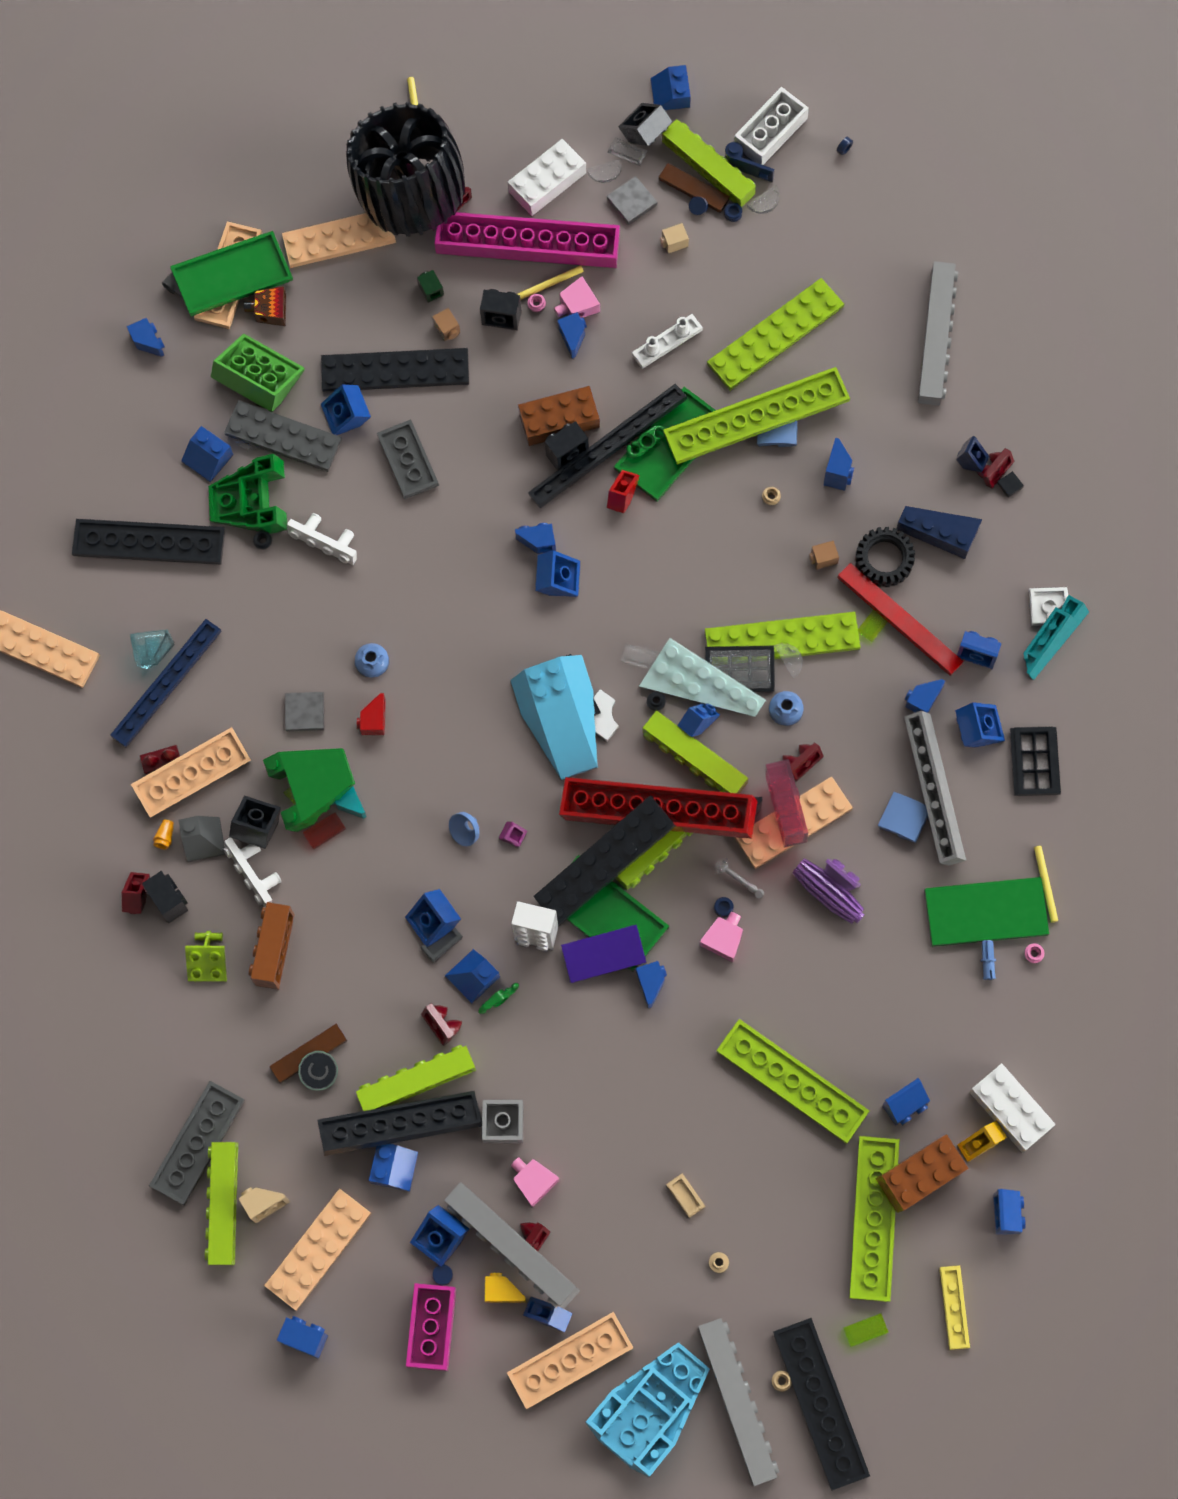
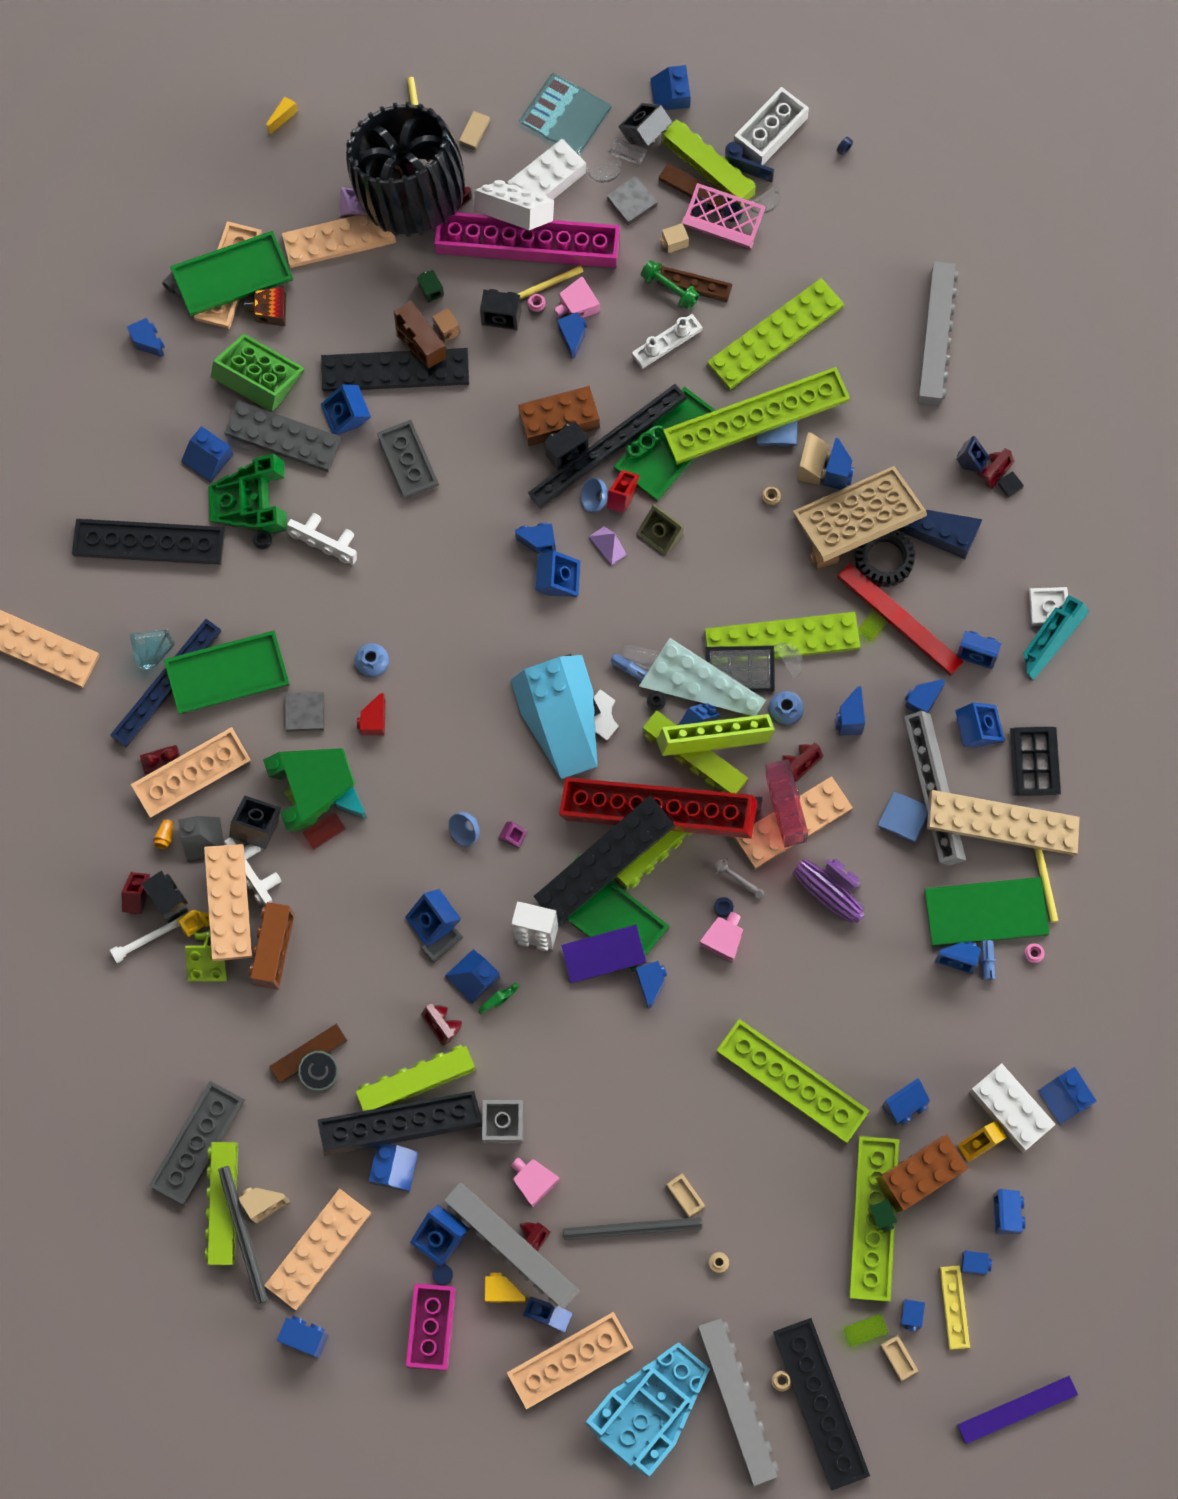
none -> white piece [110,916,182,963]
none -> green tile [164,630,290,715]
none -> yellow slope [176,910,210,937]
none -> light nougat plate [204,844,252,961]
none -> dark grey axle [218,1166,268,1303]
none -> yellow slope [266,97,298,135]
none -> lavender slope [340,187,367,216]
none -> reddish brown wedge [394,301,446,368]
none -> tan tile [459,111,490,150]
none -> white brick [474,180,554,230]
none -> clear light blue piece [519,73,612,155]
none -> dark grey axle [563,1217,703,1240]
none -> medium blue piece [581,478,609,512]
none -> lavender slope [589,526,627,566]
none -> medium blue axle [611,653,648,682]
none -> olive slope [636,504,684,556]
none -> green piece [640,260,699,310]
none -> reddish brown tile [657,266,732,302]
none -> lime brick [657,714,775,756]
none -> bright pink fence [682,183,766,250]
none -> tan plate [793,466,927,562]
none -> tan slope [798,432,831,485]
none -> blue slope [835,686,865,736]
none -> dark green brick [868,1199,897,1233]
none -> tan tile [880,1335,919,1382]
none -> blue brick [900,1299,925,1332]
none -> tan plate [927,790,1080,856]
none -> blue slope [935,941,981,974]
none -> dark purple tile [957,1376,1078,1444]
none -> blue brick [961,1250,992,1276]
none -> blue slope [1038,1067,1097,1125]

